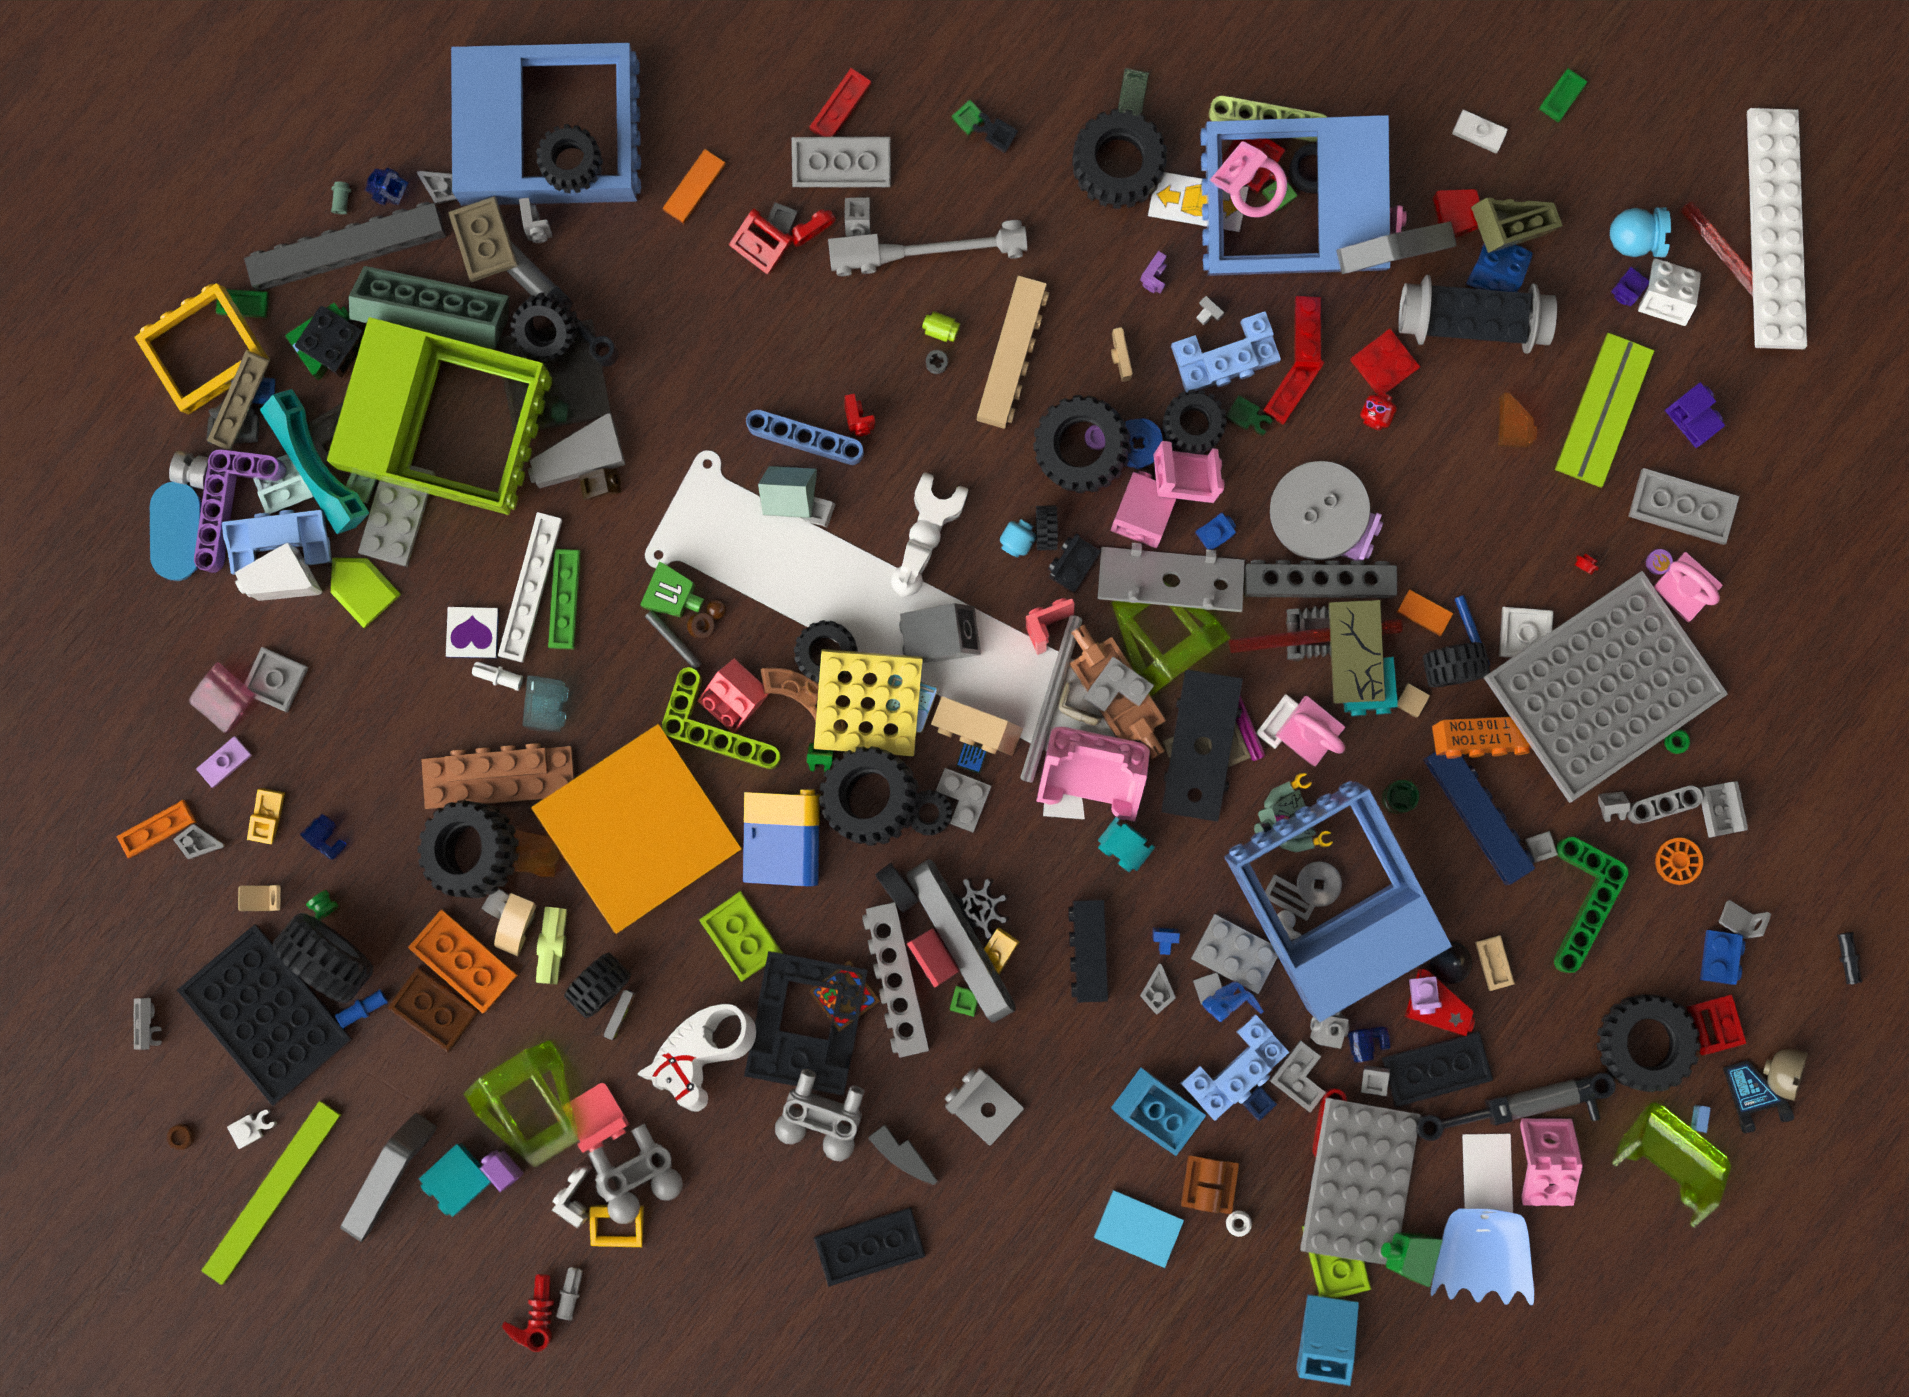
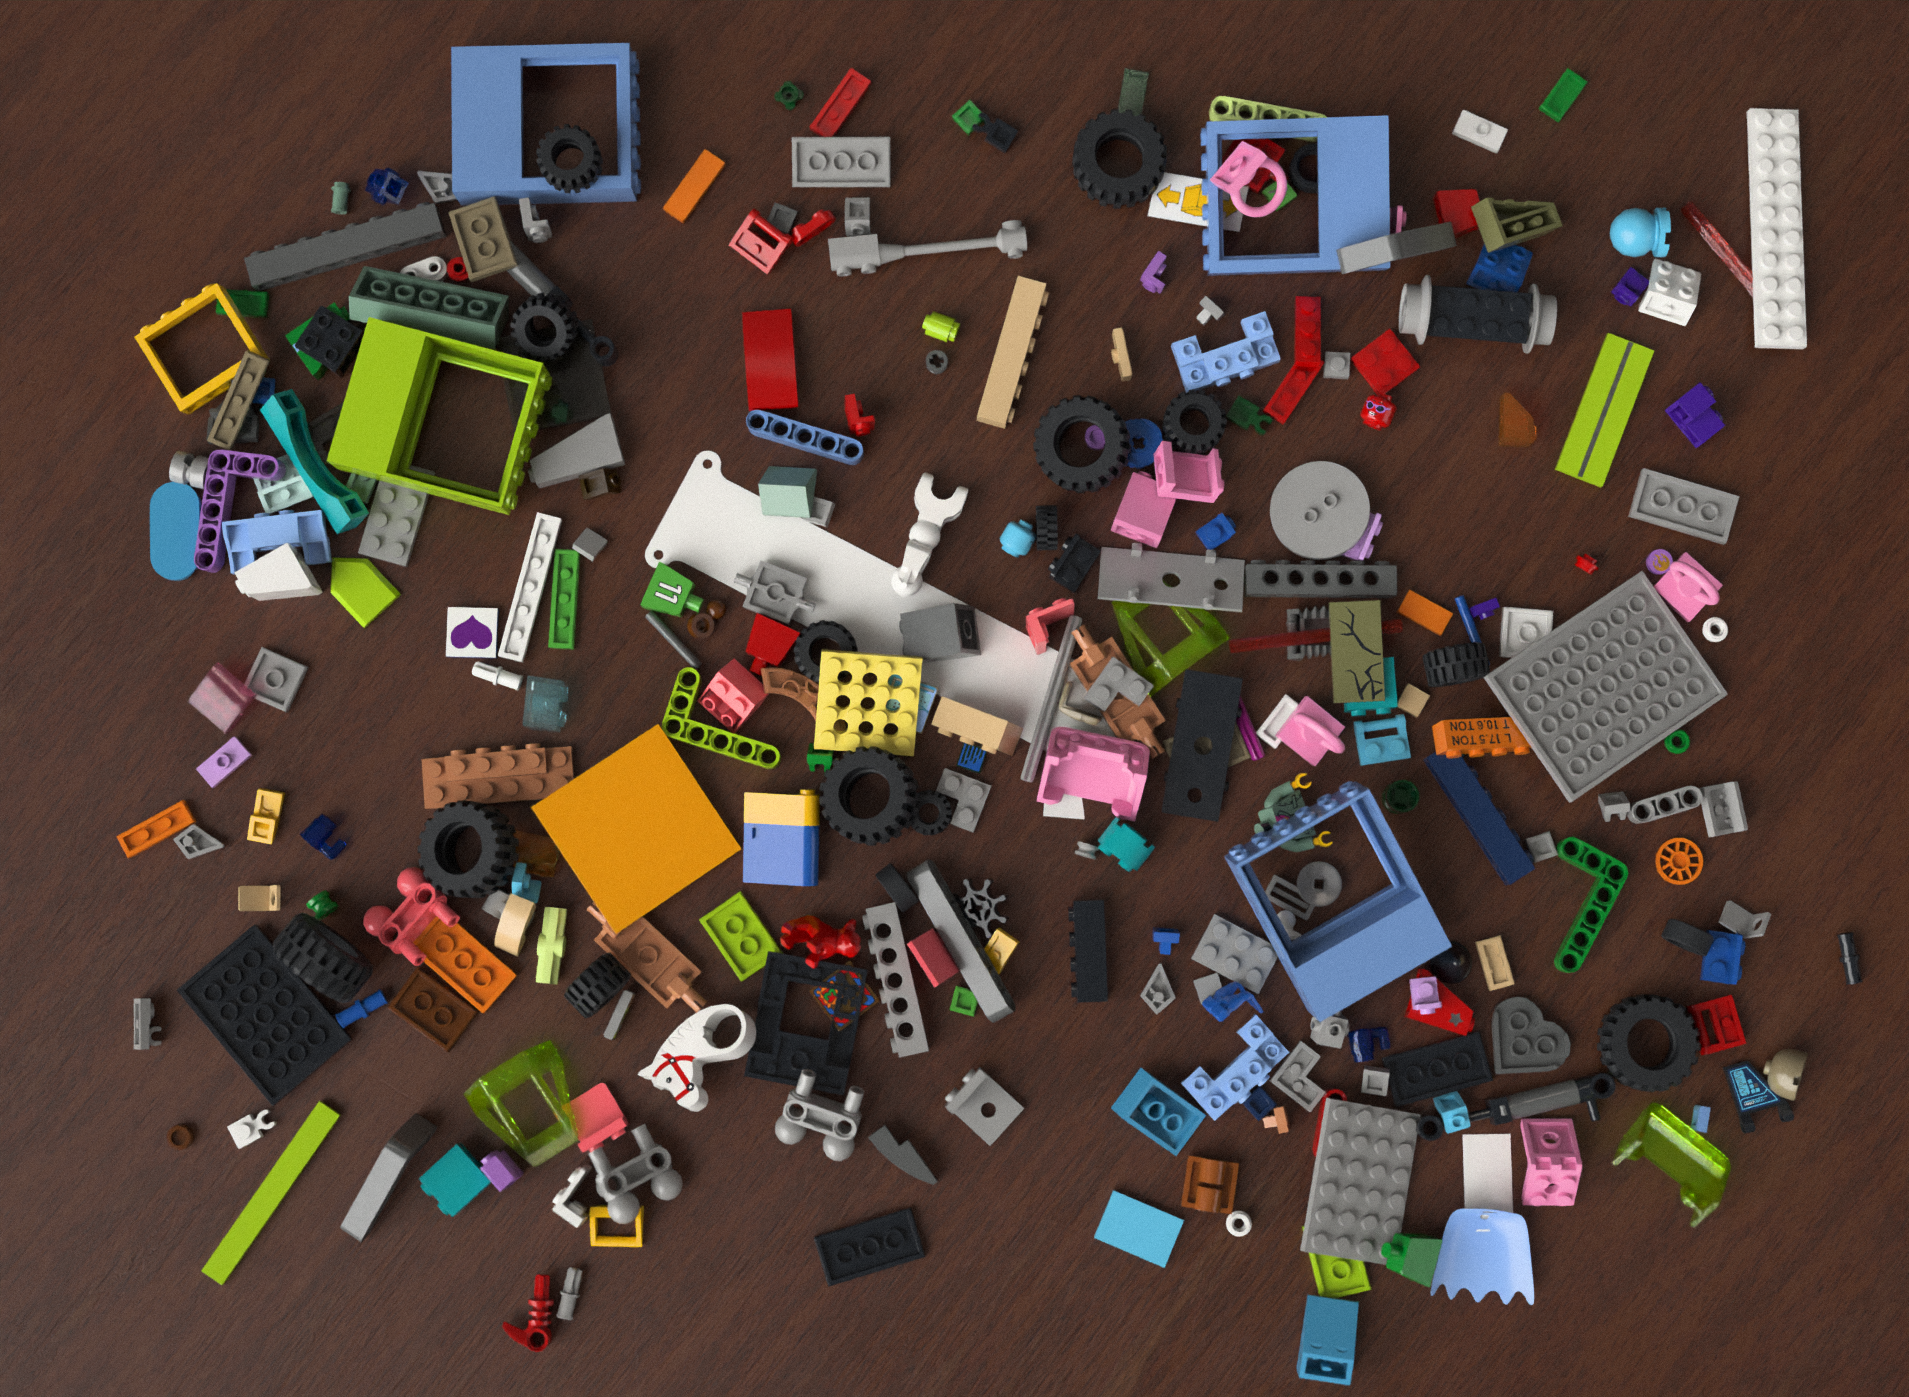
none -> coral piece [363,867,460,966]
none -> white plate [400,257,448,282]
none -> red plate [447,257,469,282]
none -> medium azure bracket [512,862,541,903]
none -> light grey tile [572,527,608,561]
none -> nougat plate [587,902,708,1013]
none -> light grey plate [734,561,816,625]
none -> red slope [742,309,798,411]
none -> red torso [746,613,801,677]
none -> dark green plate [774,81,804,110]
none -> red animal [781,915,861,969]
none -> light grey bush [1074,841,1099,860]
none -> nougat tile [1263,1105,1290,1134]
none -> light grey plate [1323,352,1350,379]
none -> medium azure plate [1354,714,1411,766]
none -> medium azure bracket [1433,1091,1470,1134]
none -> dark purple plate [1469,598,1500,620]
none -> dark grey plate [1491,997,1571,1074]
none -> black tyre [1661,919,1714,956]
none -> white plate [1702,617,1728,642]

